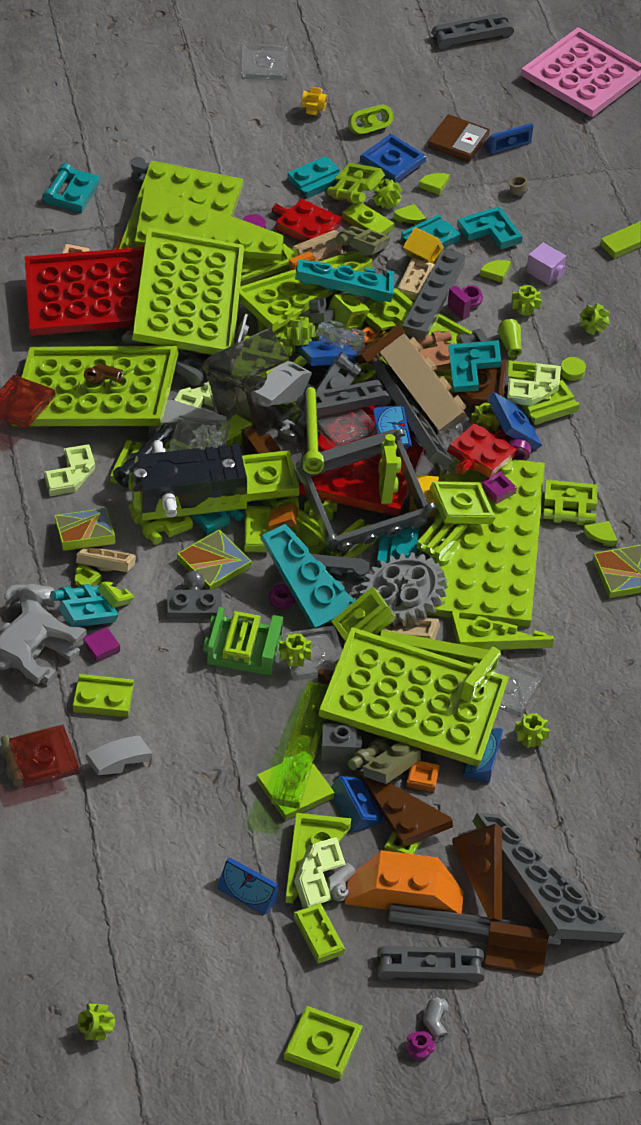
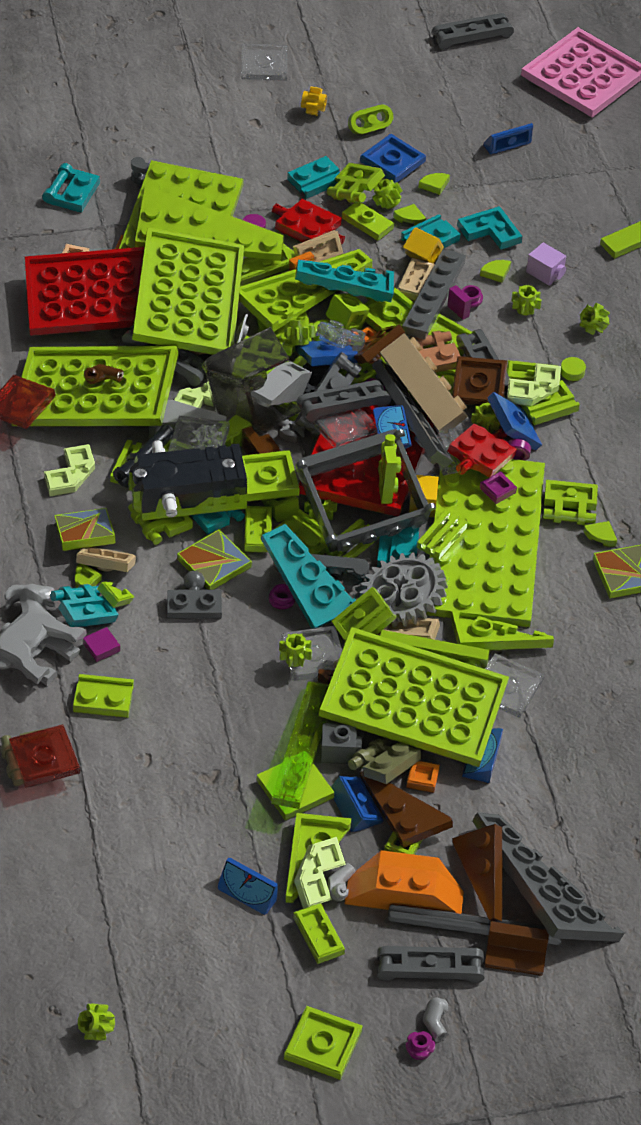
light grey slope [85,736,152,775] -> none
bright green panel [203,607,283,676] -> none
lime tile [222,611,261,663] -> none
orange tile [268,502,298,531] -> none
dark grey tile [301,298,335,323] -> none
lime piece [303,387,324,474] -> none
olive plate [335,226,390,256] -> none
reddish brown tile [428,114,490,162] -> none
lime tile [430,481,495,524] -> none
teal plate [448,340,501,392] -> none
lime plate [460,646,501,703] -> none
lime cone [497,319,522,357] -> none
dark tan hinge [509,176,528,196] -> none
lime gear [514,713,550,748] -> none

